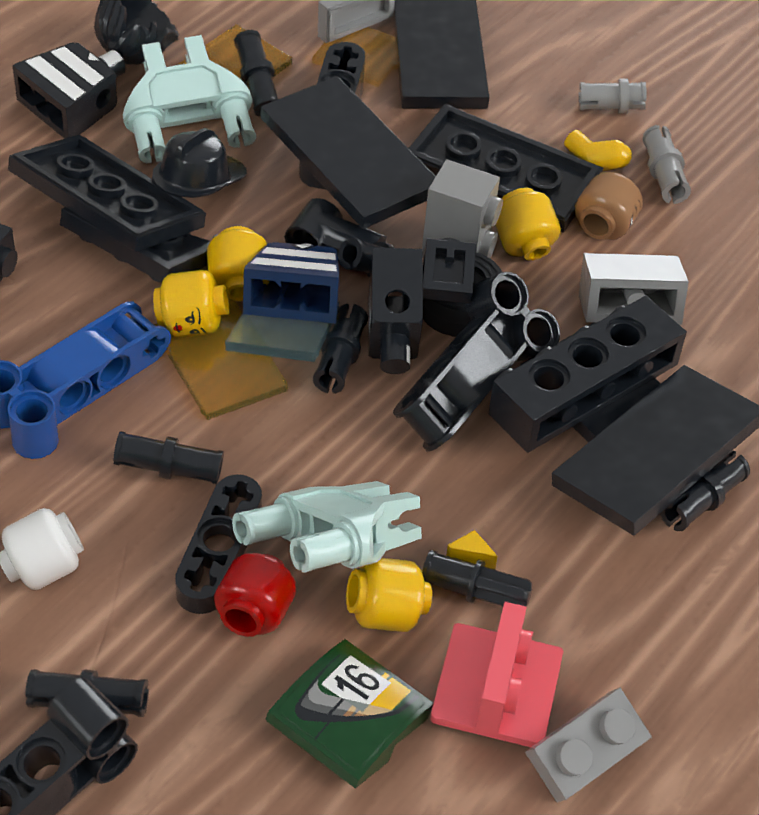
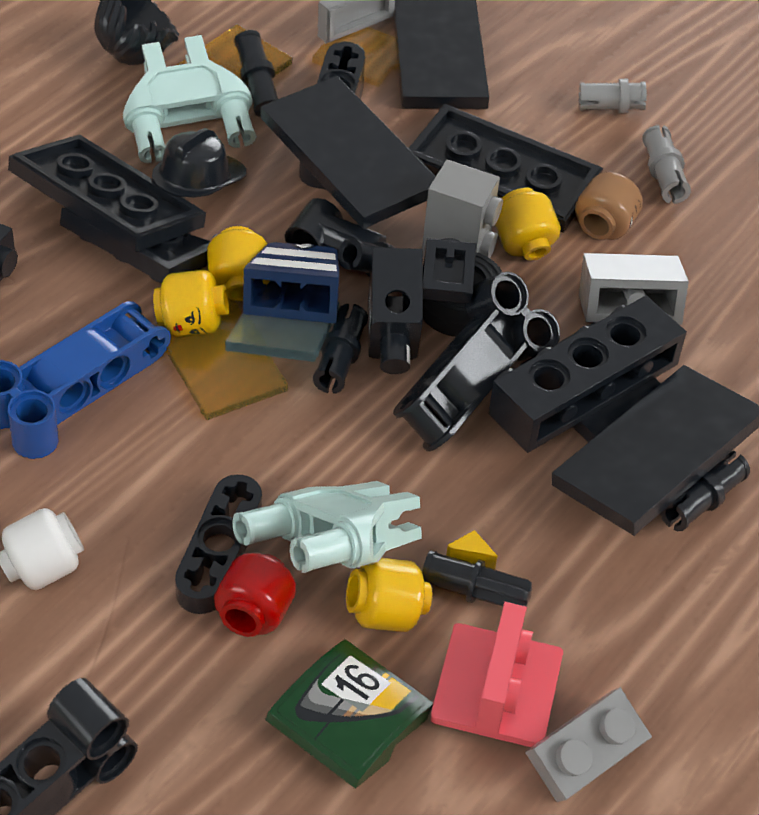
black torso [12,42,126,139] -> none
black pin [25,669,149,717] -> none
black pin [113,431,224,484] -> none
yellow arm [564,130,632,171] -> none

